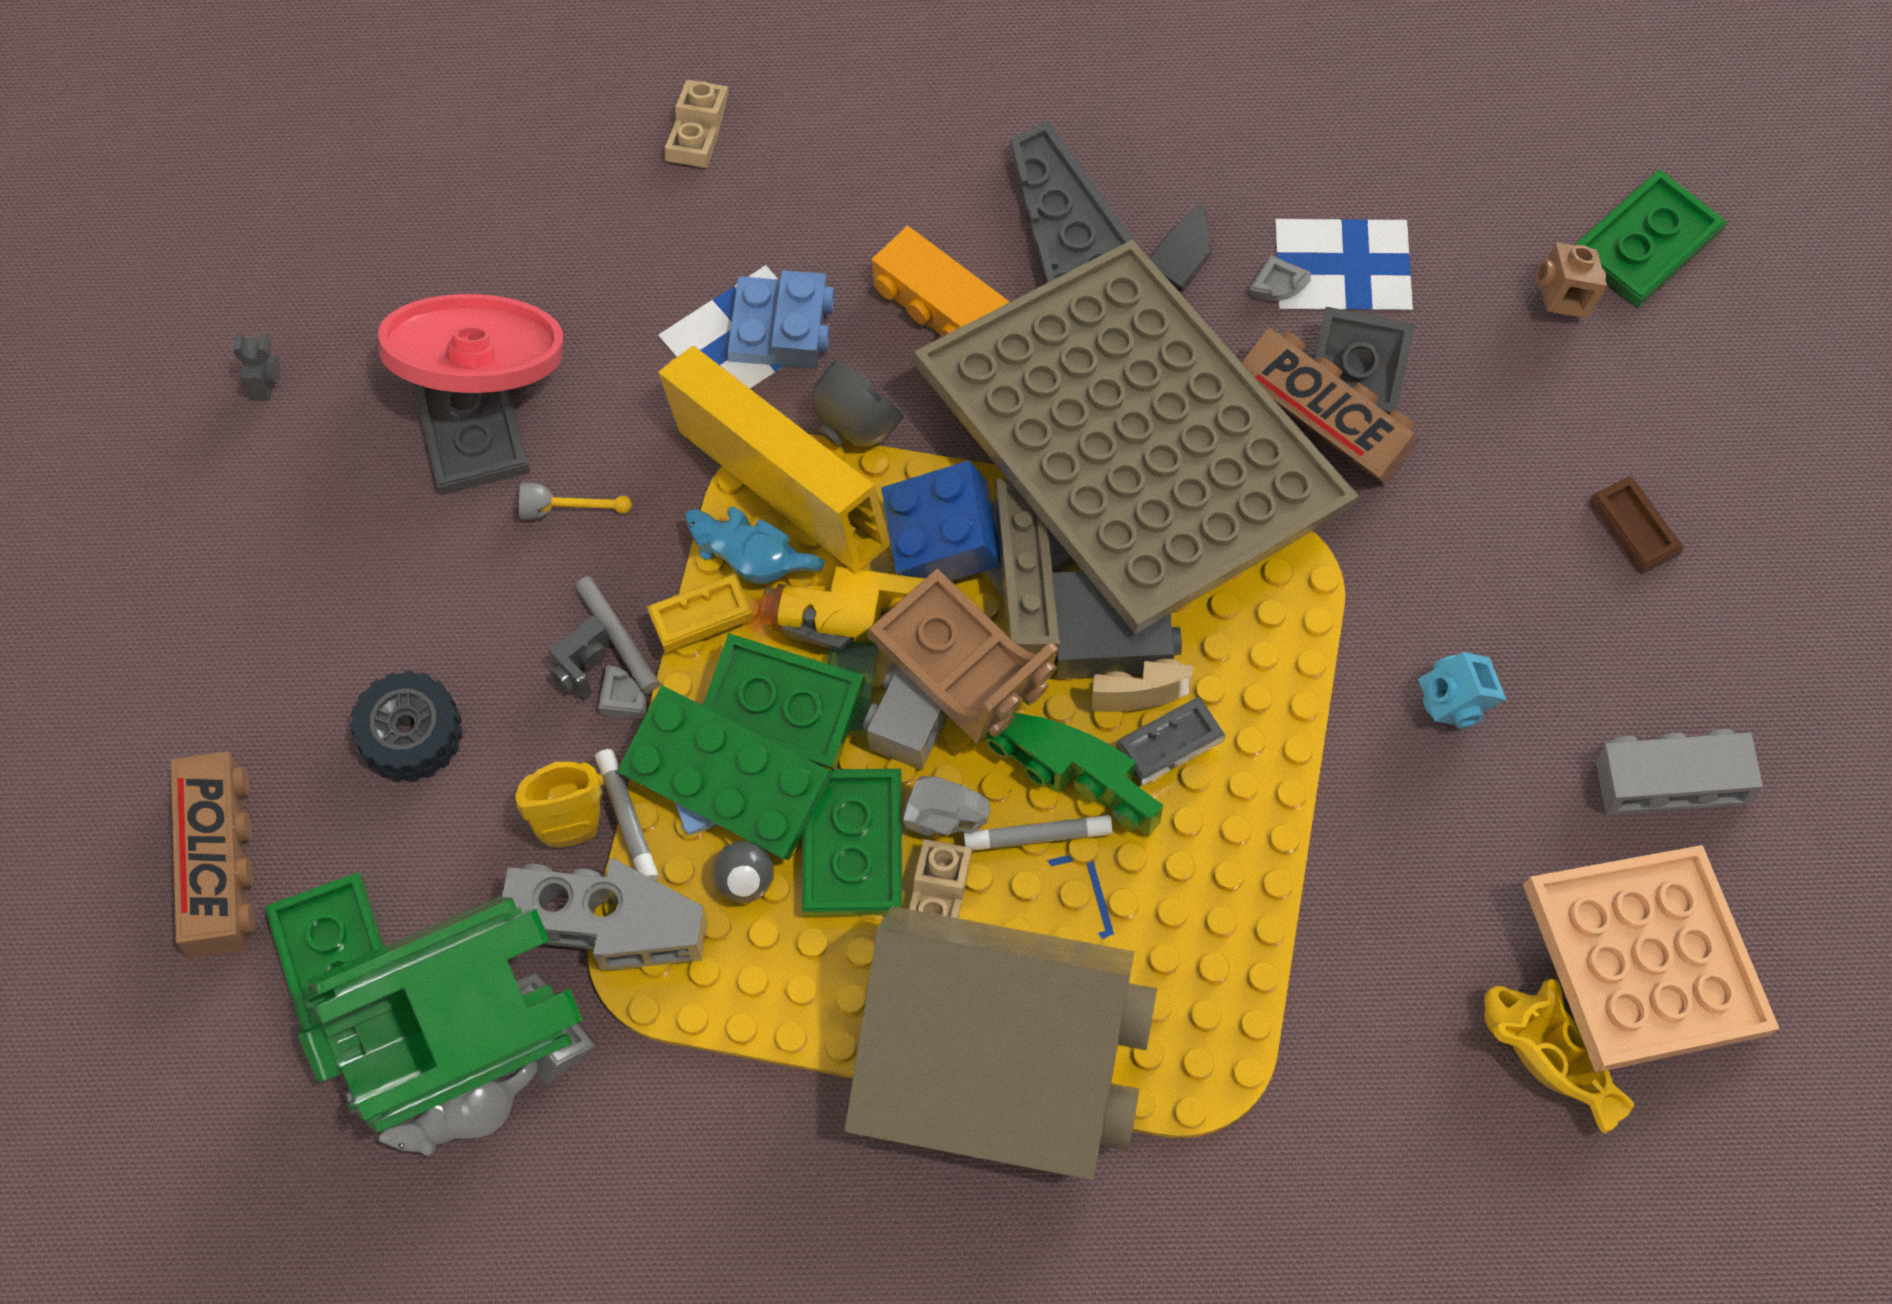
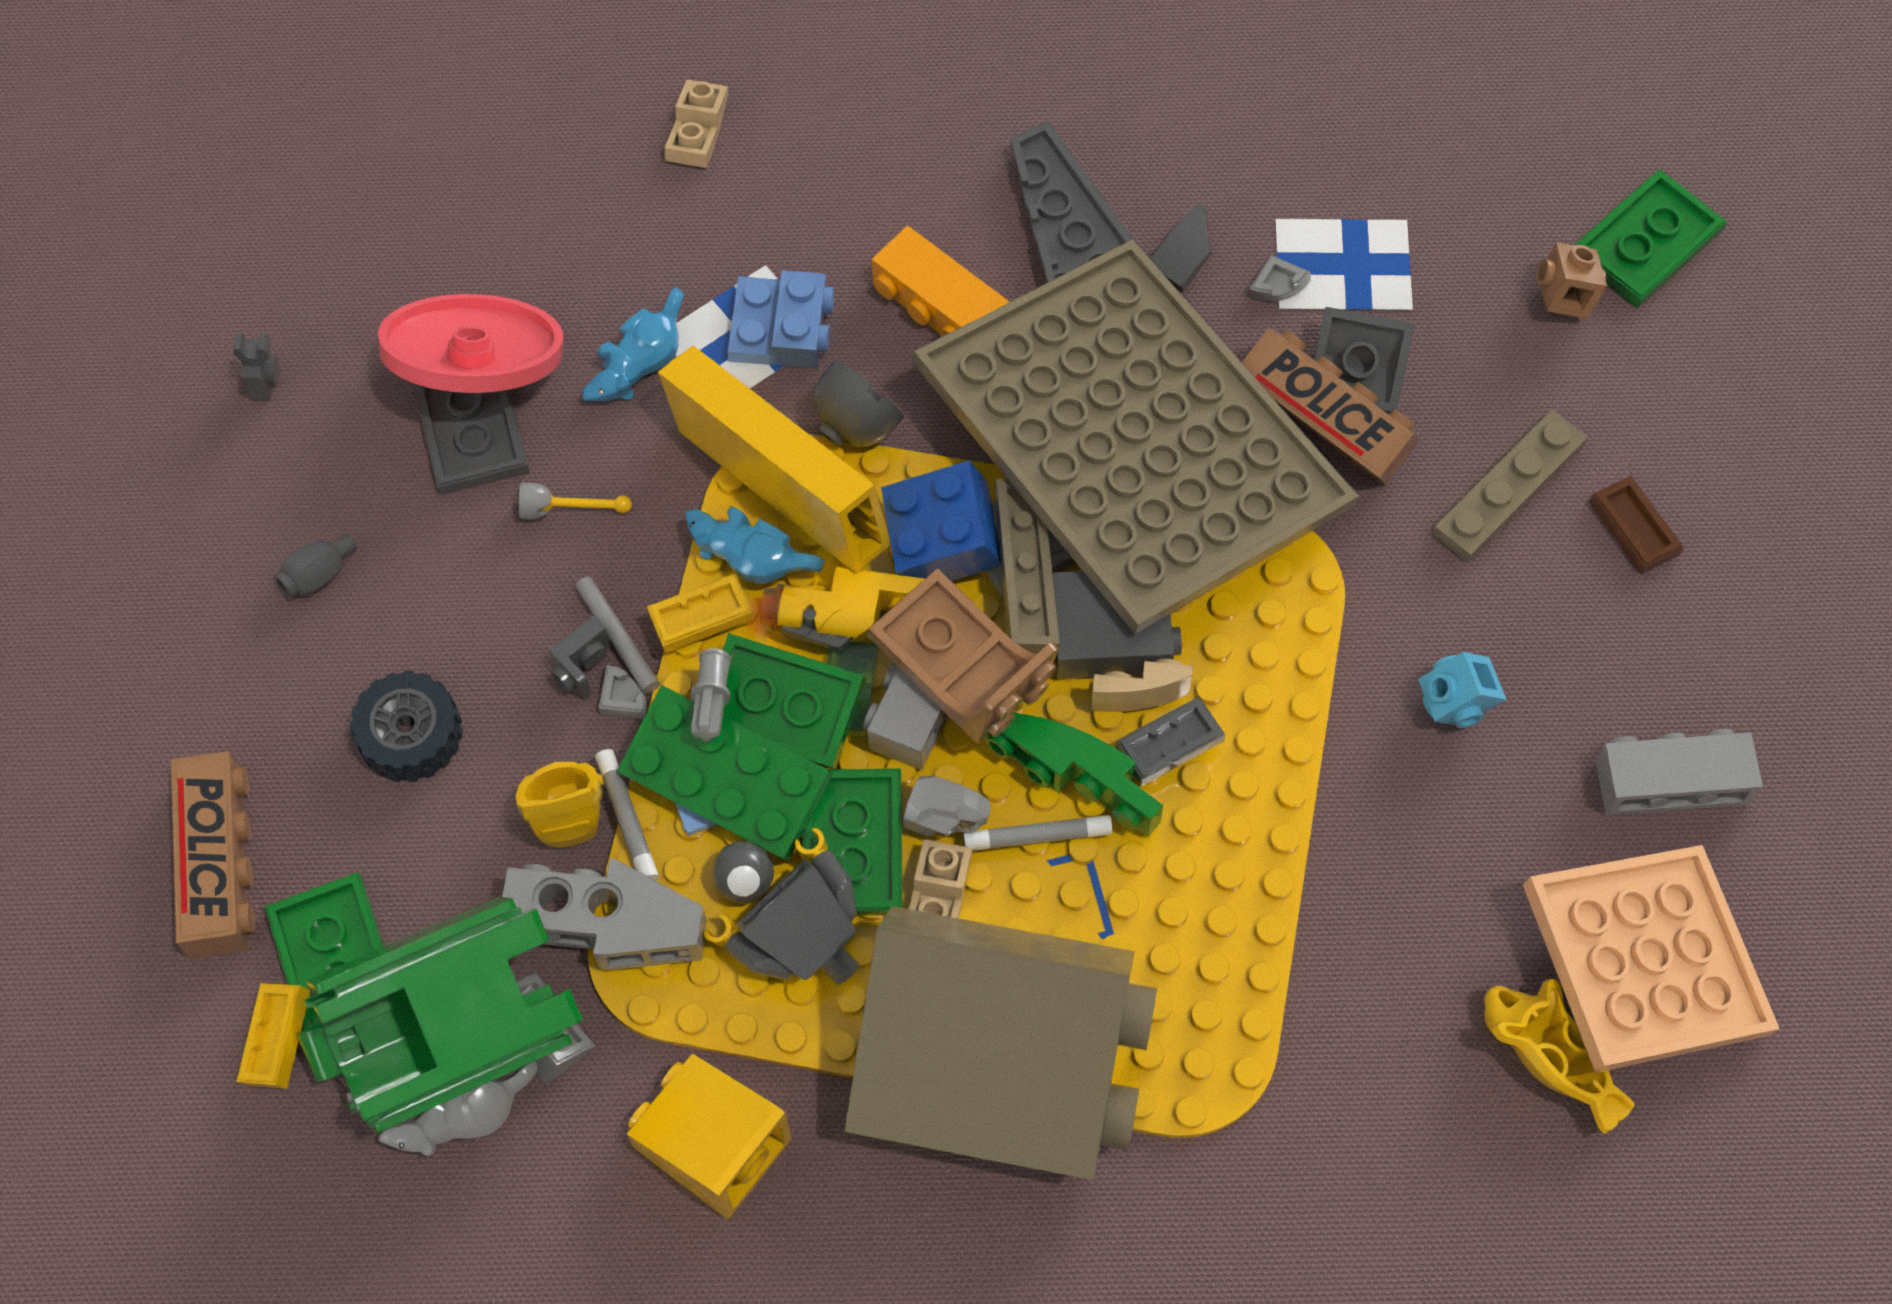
none -> yellow plate [236,983,310,1089]
none -> dark grey plant [274,534,357,599]
none -> dark azure animal [582,287,684,402]
none -> yellow slope [627,1053,792,1220]
none -> light grey axle [691,648,731,742]
none -> dark grey torso [704,828,859,985]
none -> dark tan plate [1432,409,1588,563]

